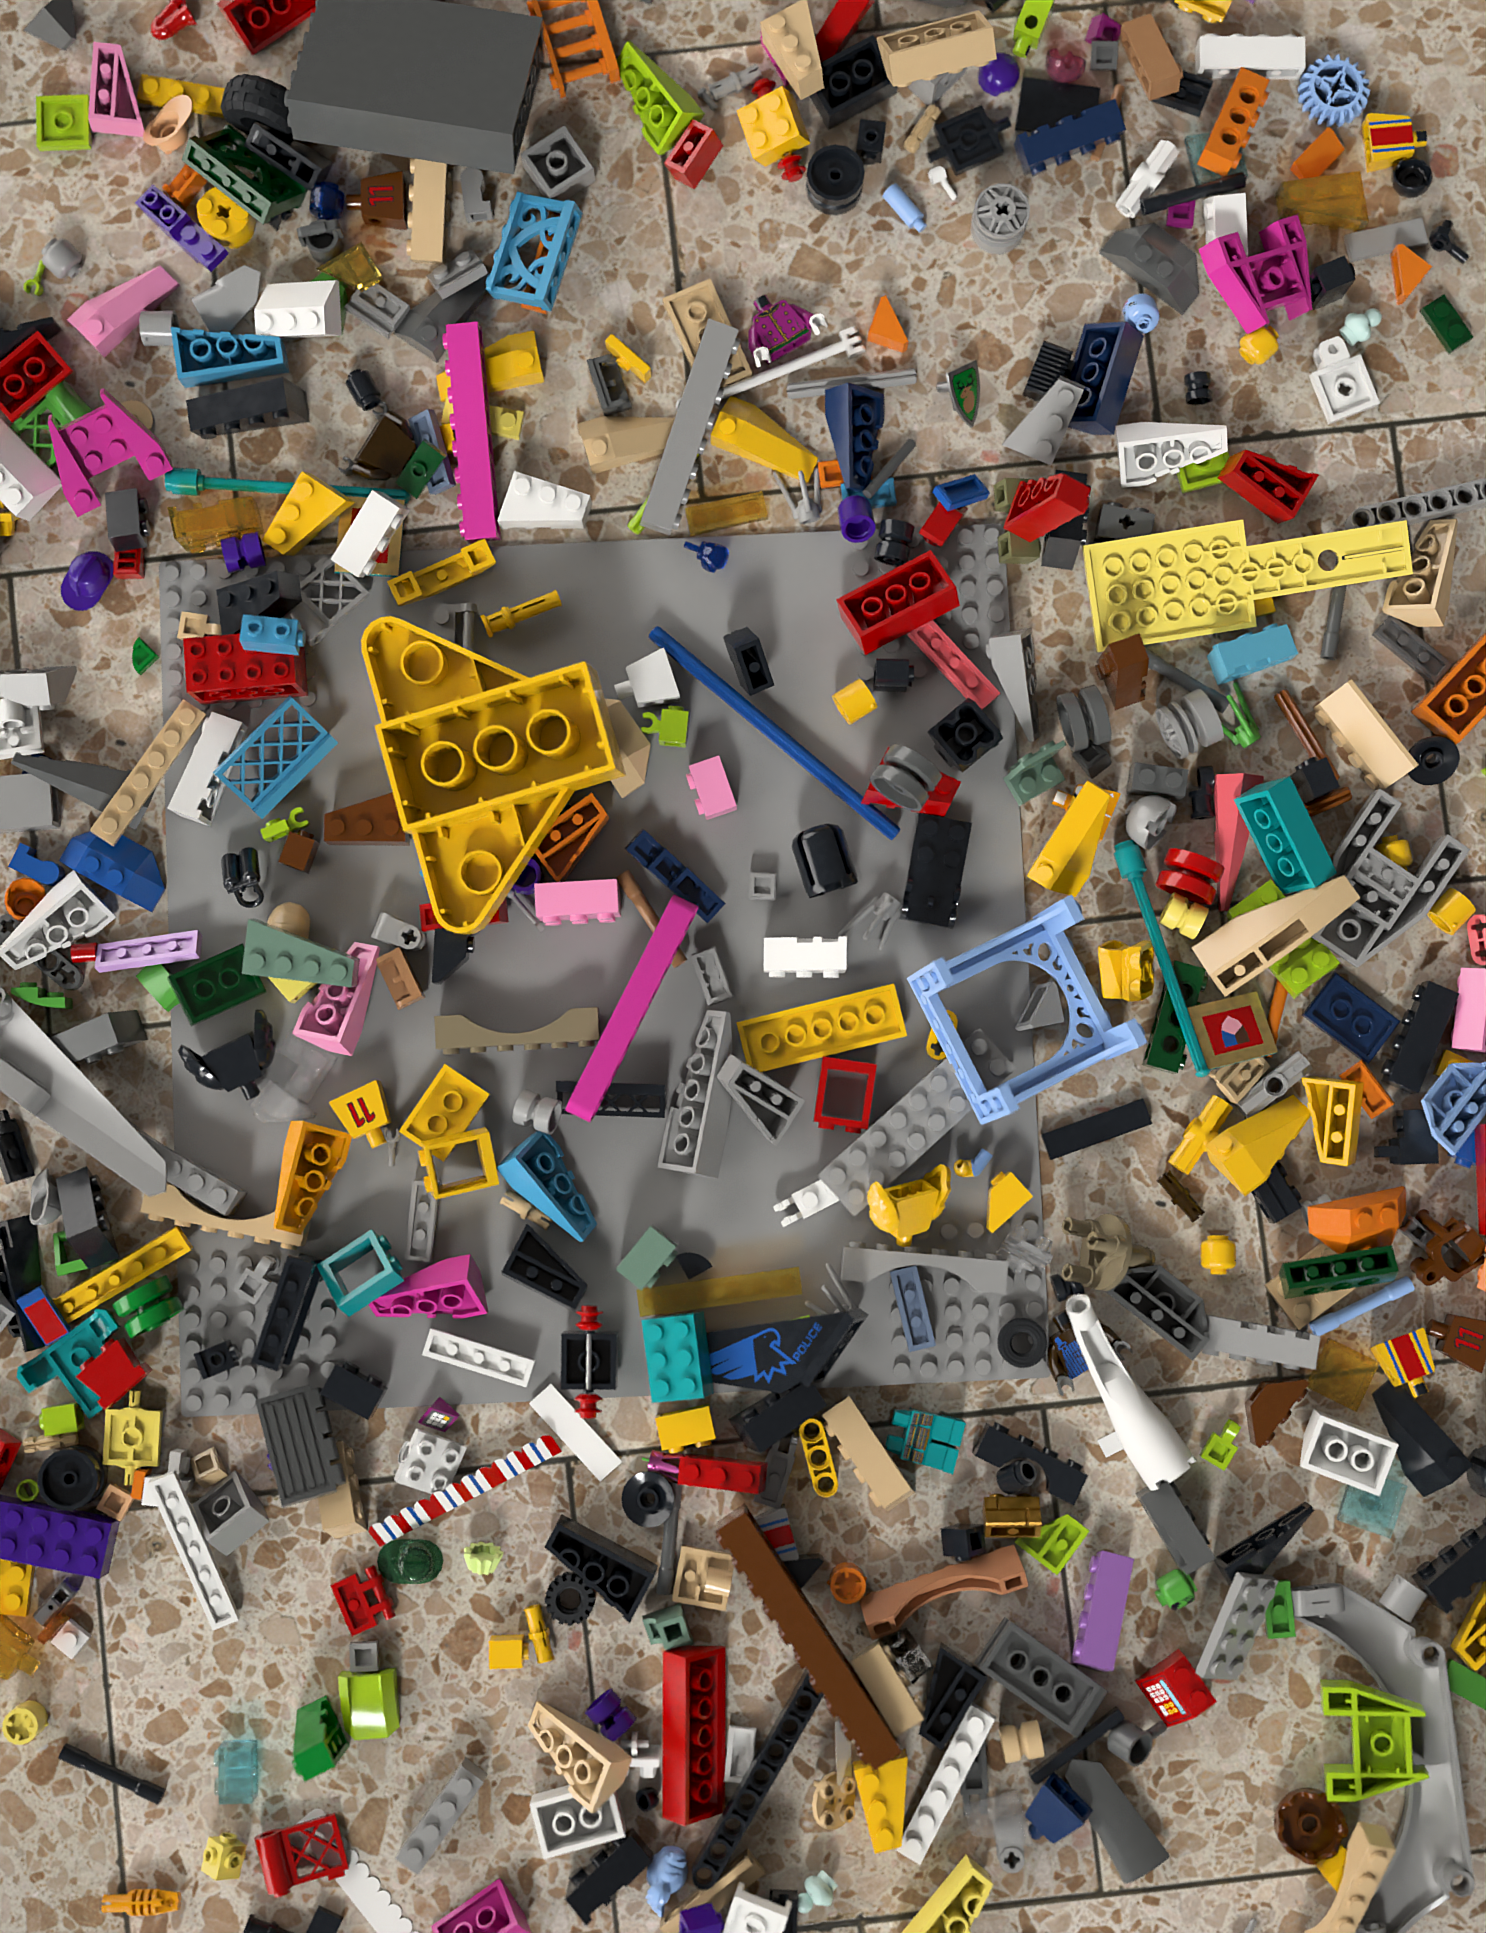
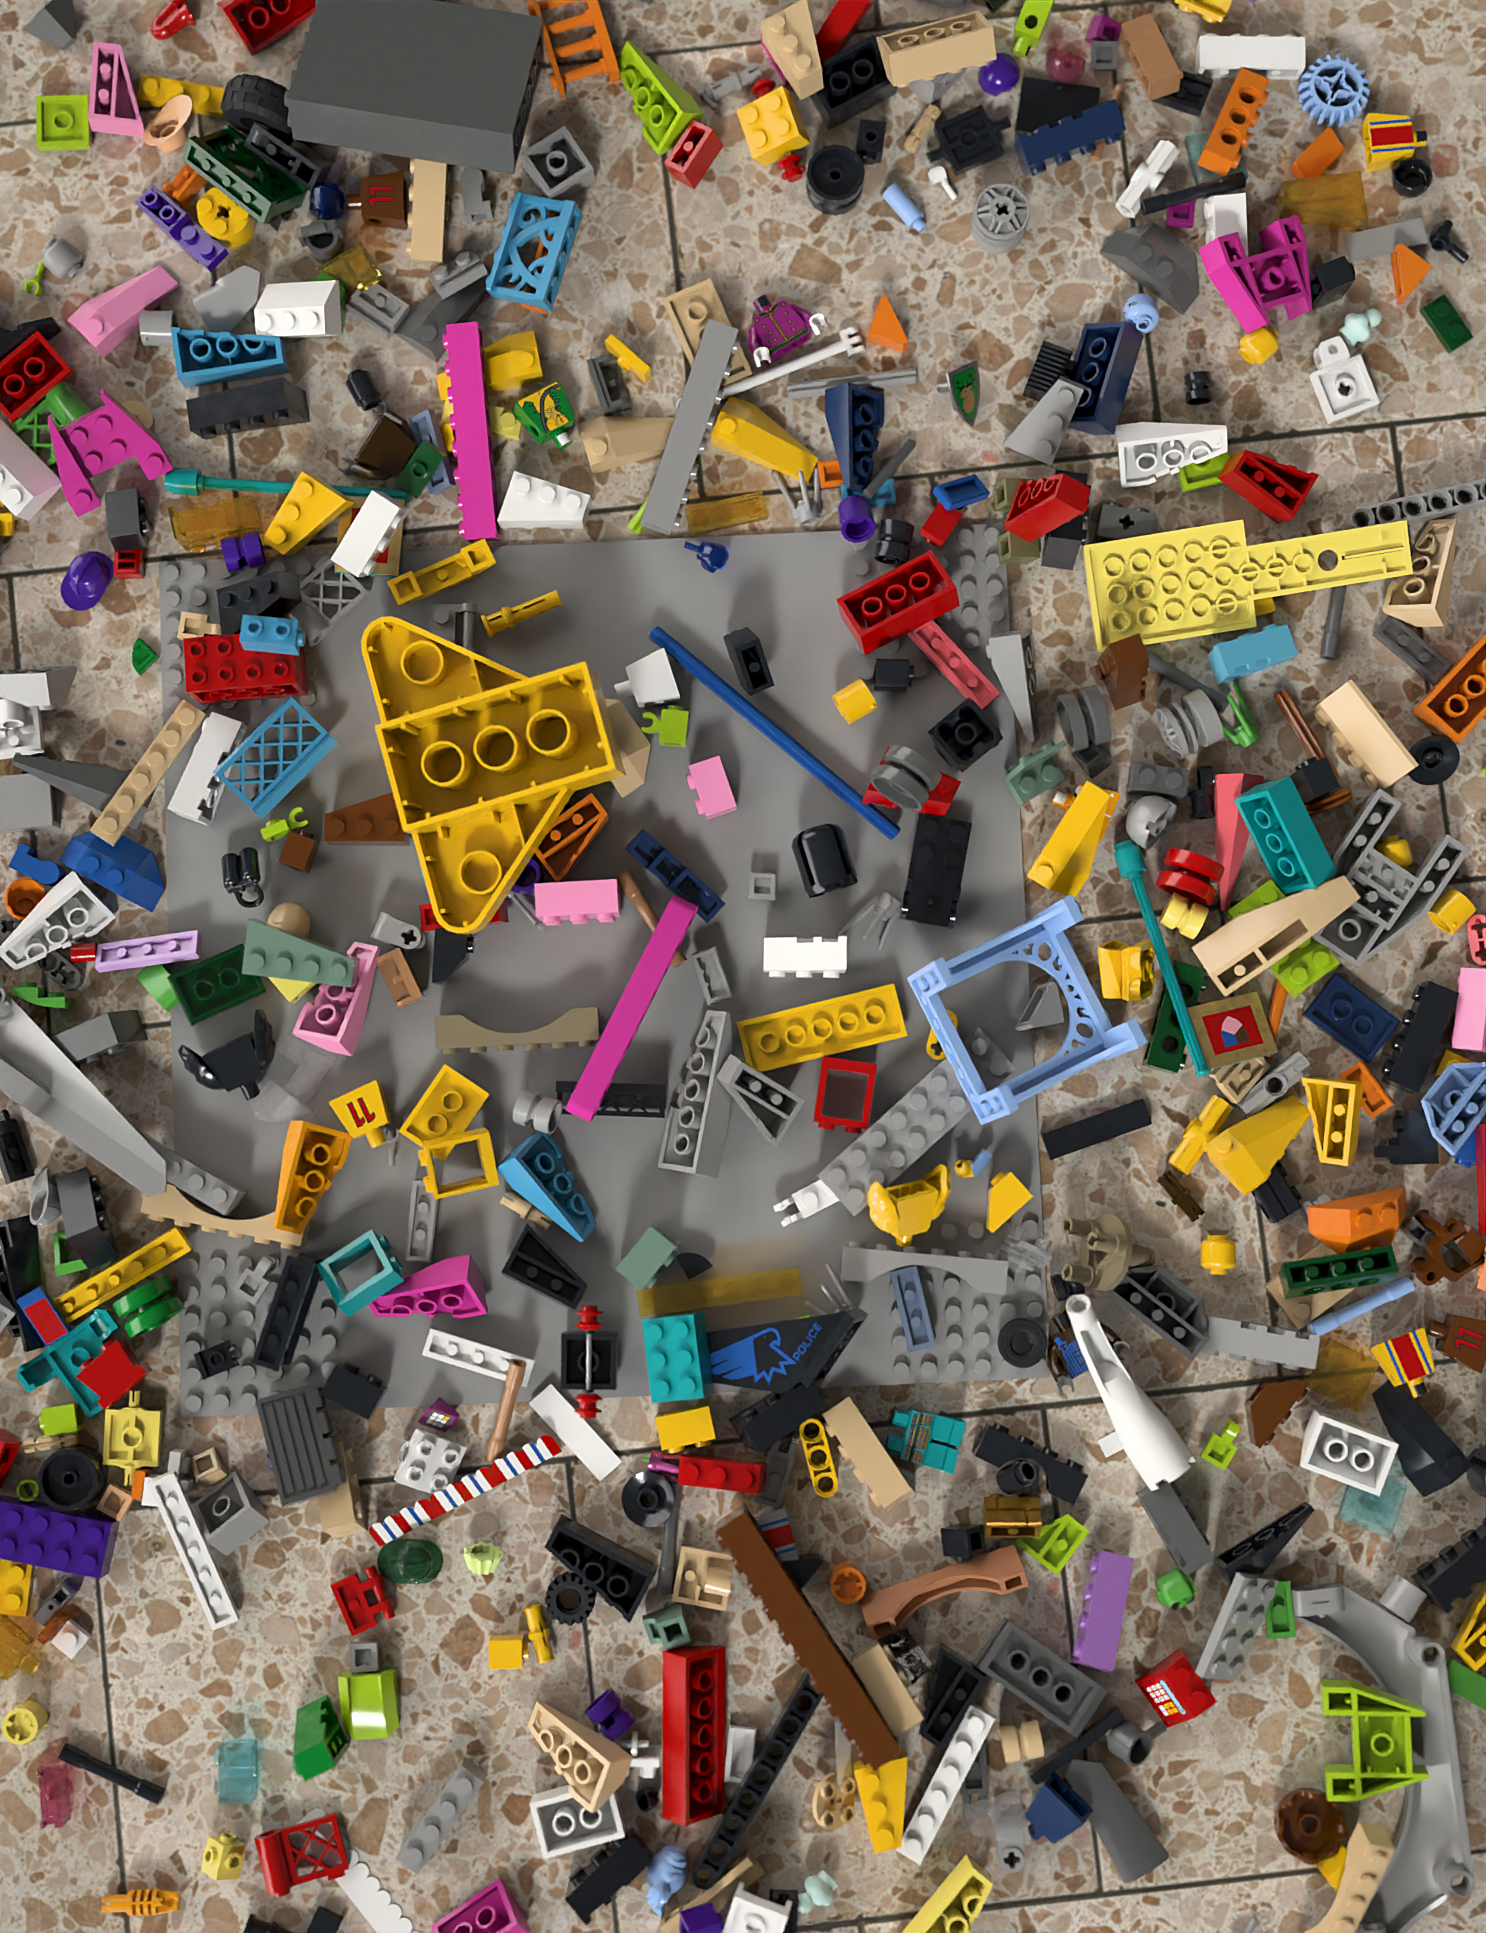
none -> clear pink hinge [36,1763,71,1828]
none -> medium nougat piece [485,1359,527,1463]
none -> torso [512,380,575,450]

